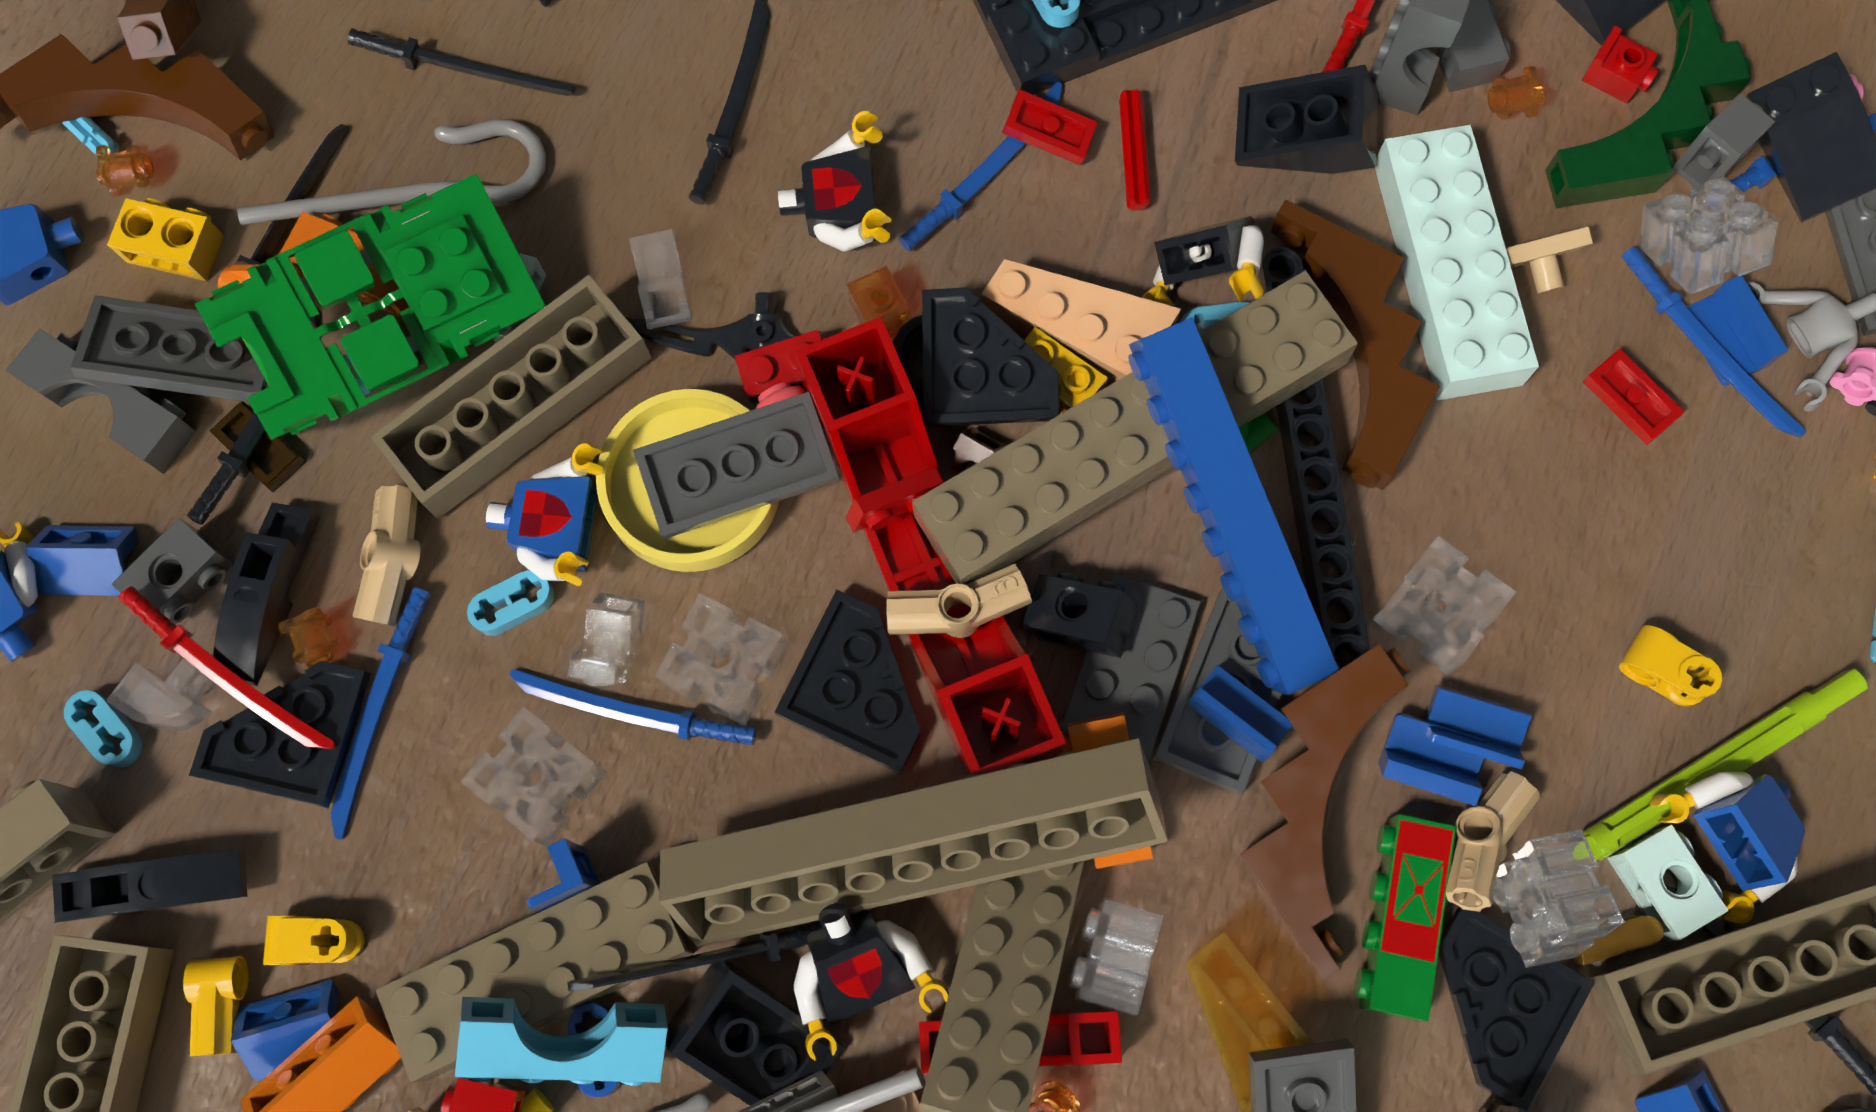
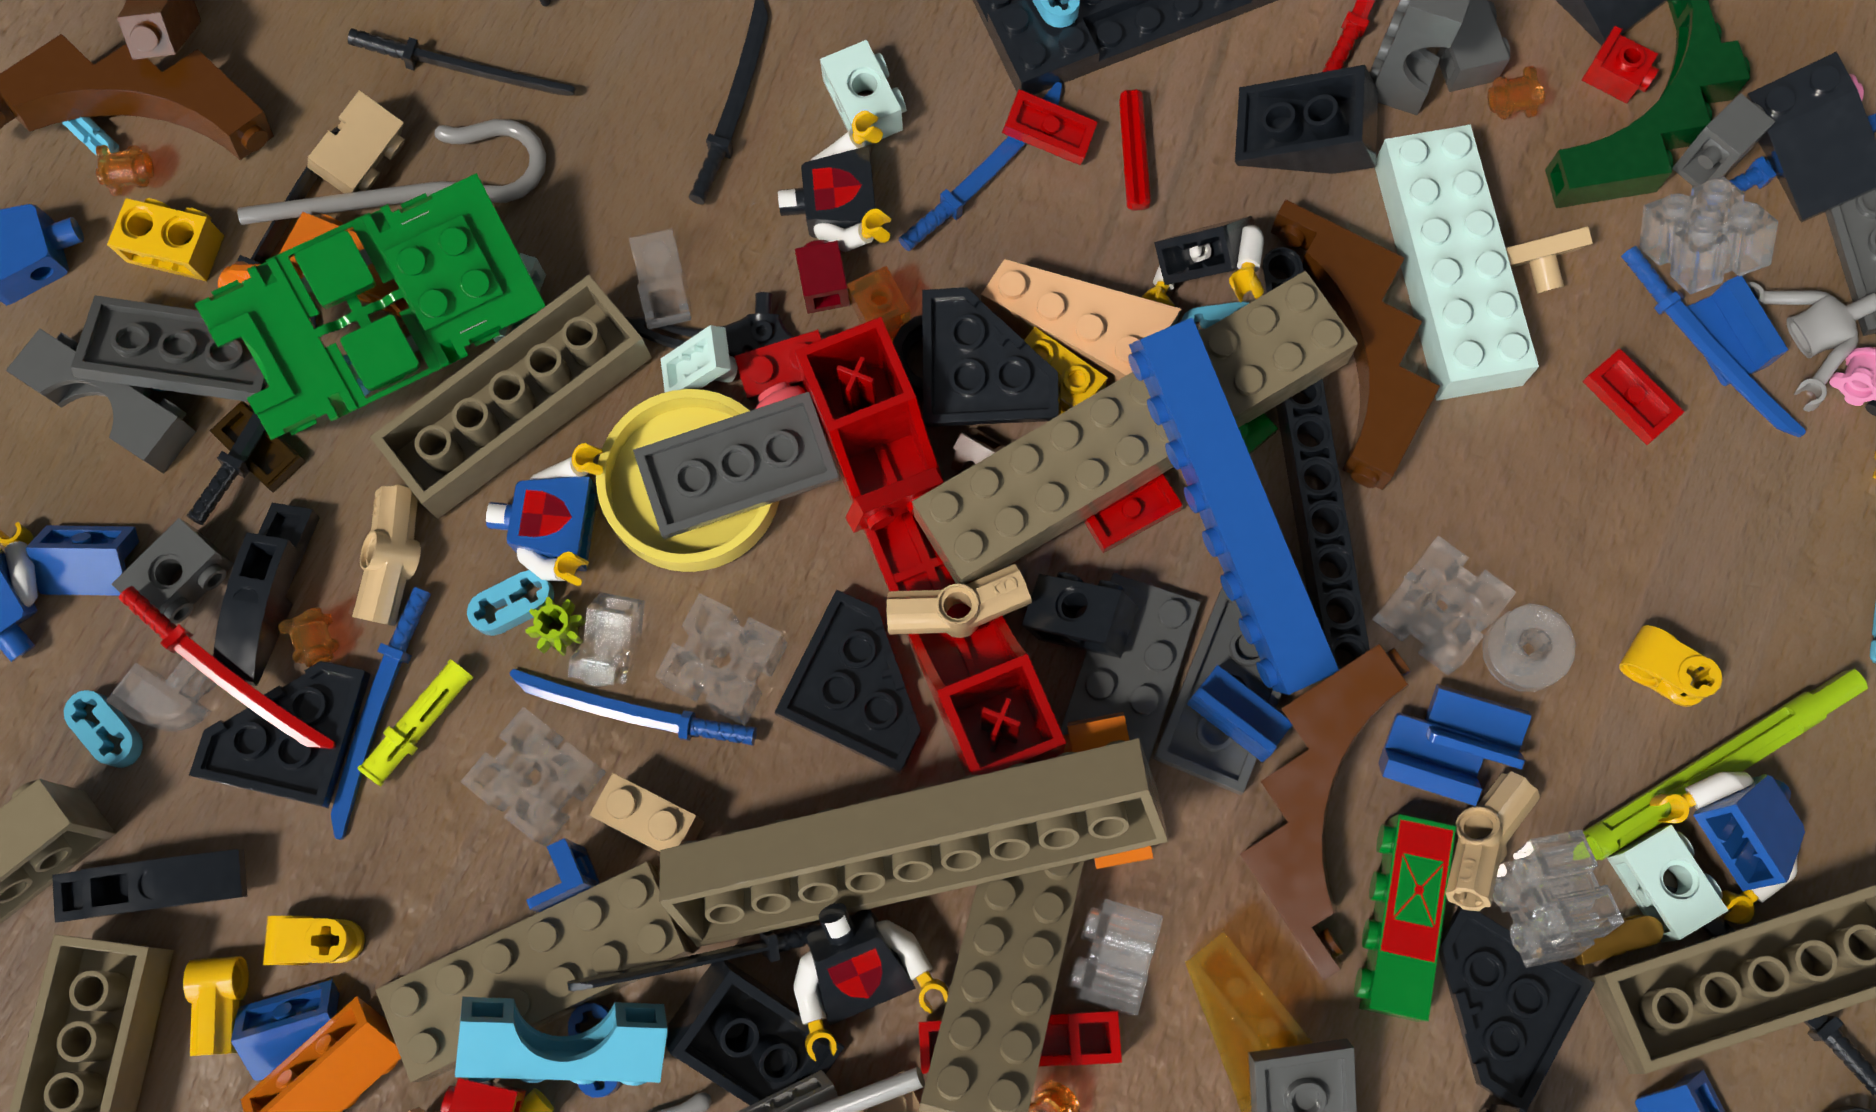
none -> tan brick [307,90,405,193]
none -> neon yellow pin [357,659,473,787]
none -> lime gear [525,597,586,656]
none -> tan brick [589,773,704,852]
none -> light aqua tile [660,325,737,392]
none -> dark red brick [795,240,850,314]
none -> light aqua brick [820,40,907,146]
none -> red plate [1084,474,1183,553]
none -> clear piece [1482,604,1576,692]

